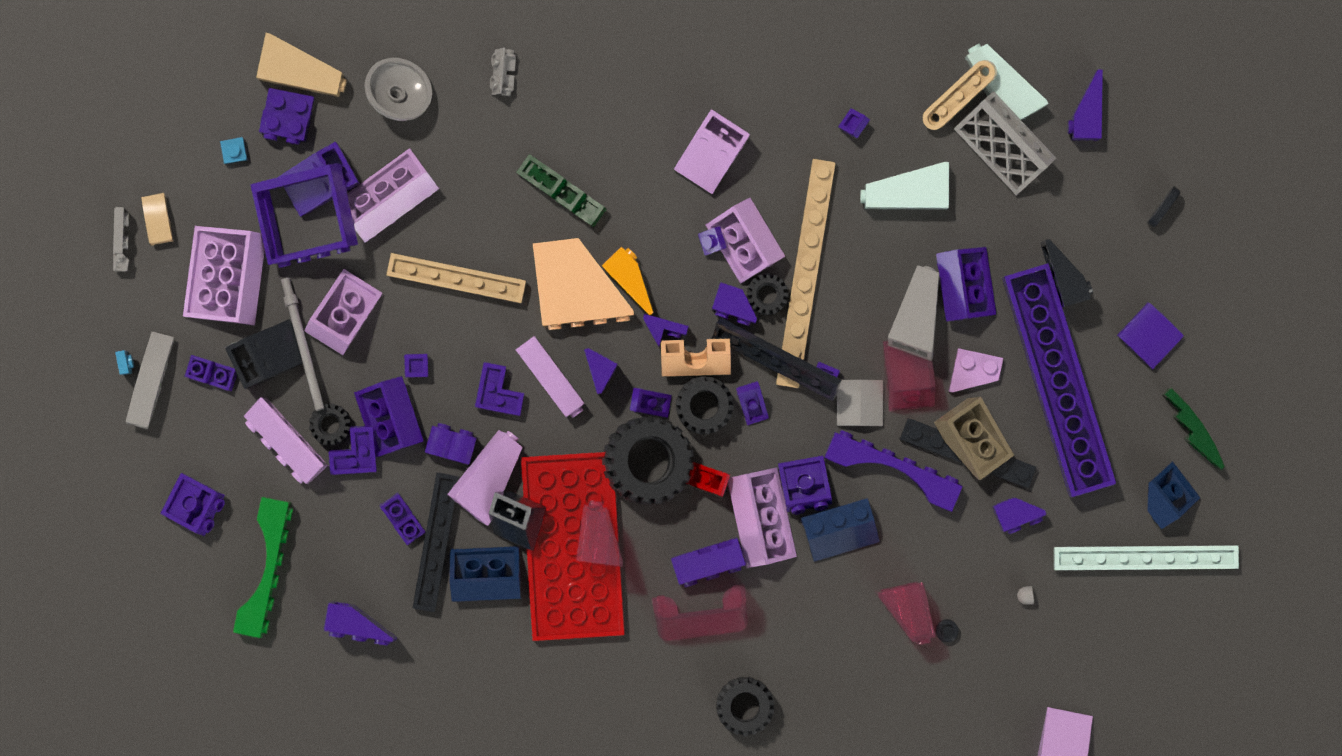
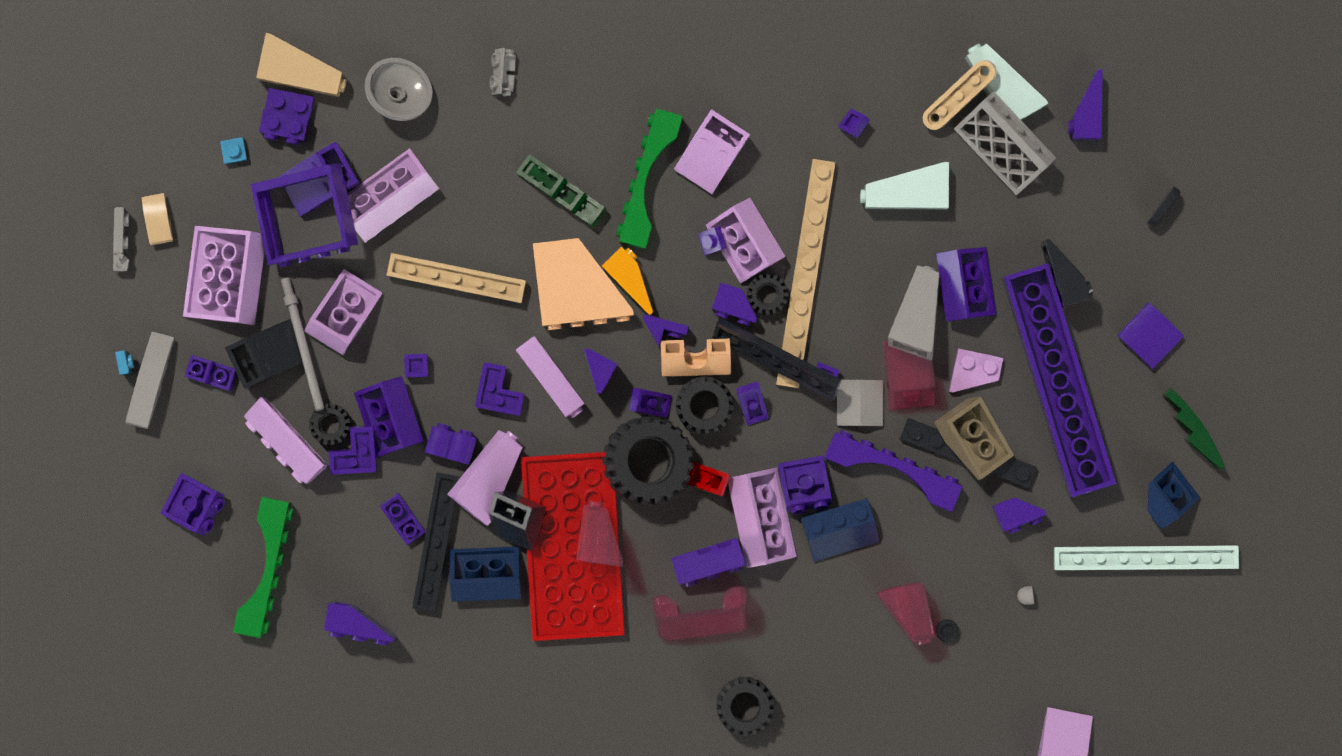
none -> green arch [616,108,683,250]

